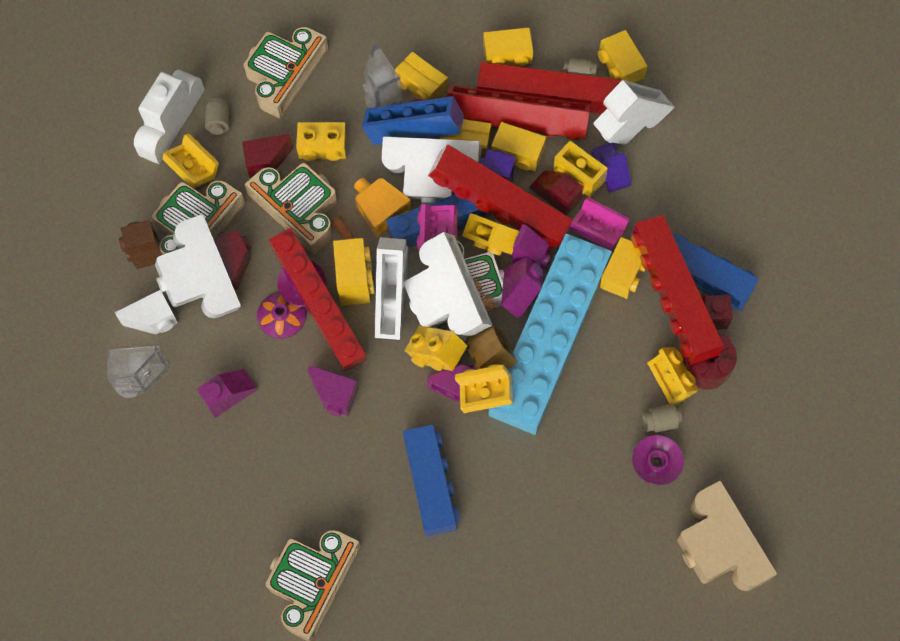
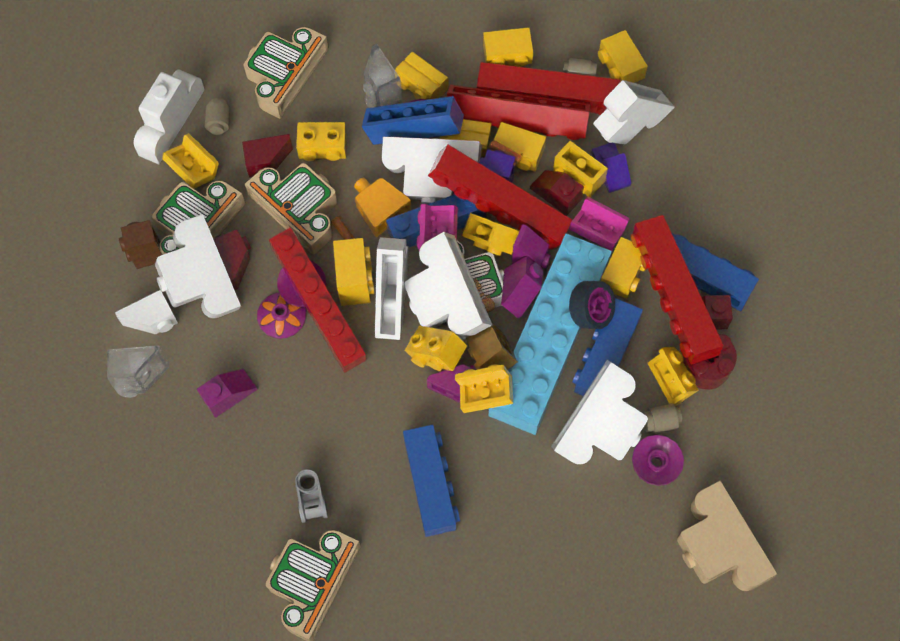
magenta slope [307,365,358,416] -> none
none -> light grey piece [295,469,328,523]
none -> clear orange piece [489,141,523,166]
none -> white brick [551,360,648,464]
none -> black wheel [569,281,615,329]
none -> blue brick [572,298,643,396]

